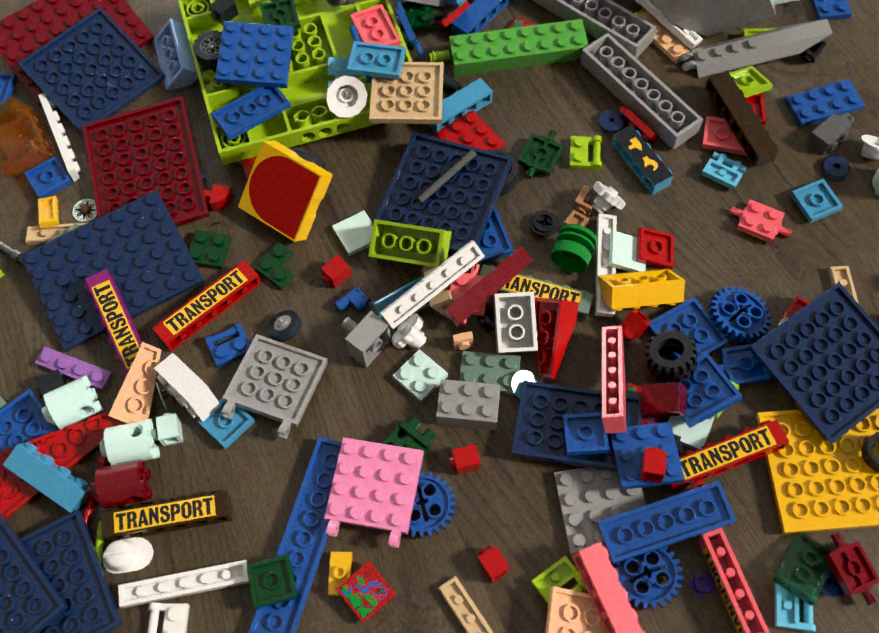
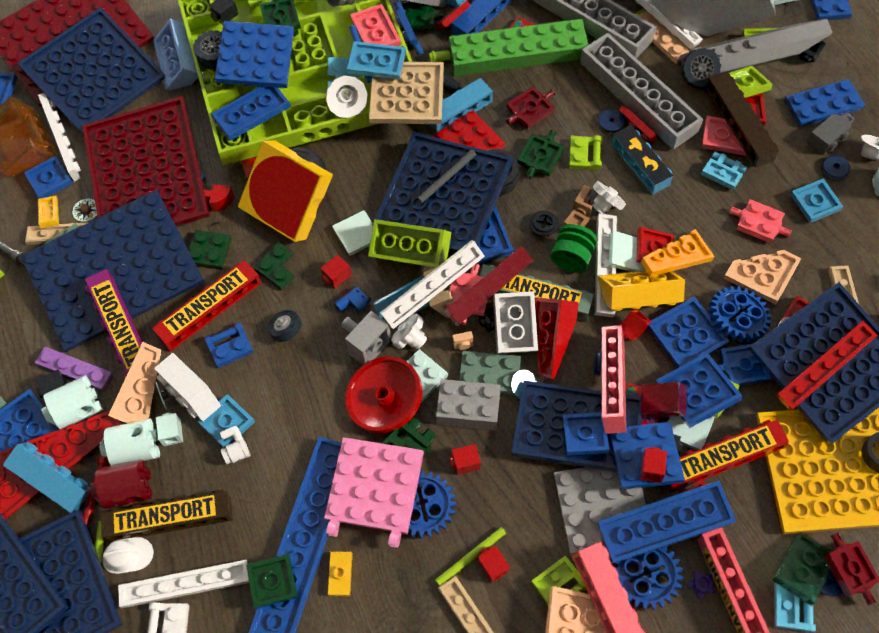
light grey plate [222,334,328,440] -> none
tile [335,561,396,624] -> none
black tyre [645,329,697,383] -> none
none -> white piece [220,426,251,464]
none -> red dish [345,356,423,433]
none -> lime bar [435,527,506,586]
none -> dark red plate [505,86,556,129]
none -> dark blue piece [592,349,602,377]
none -> light orange wing [641,229,715,277]
none -> black wheel [680,48,721,88]
none -> light nougat plate [724,250,801,305]
none -> red plate [776,321,878,411]

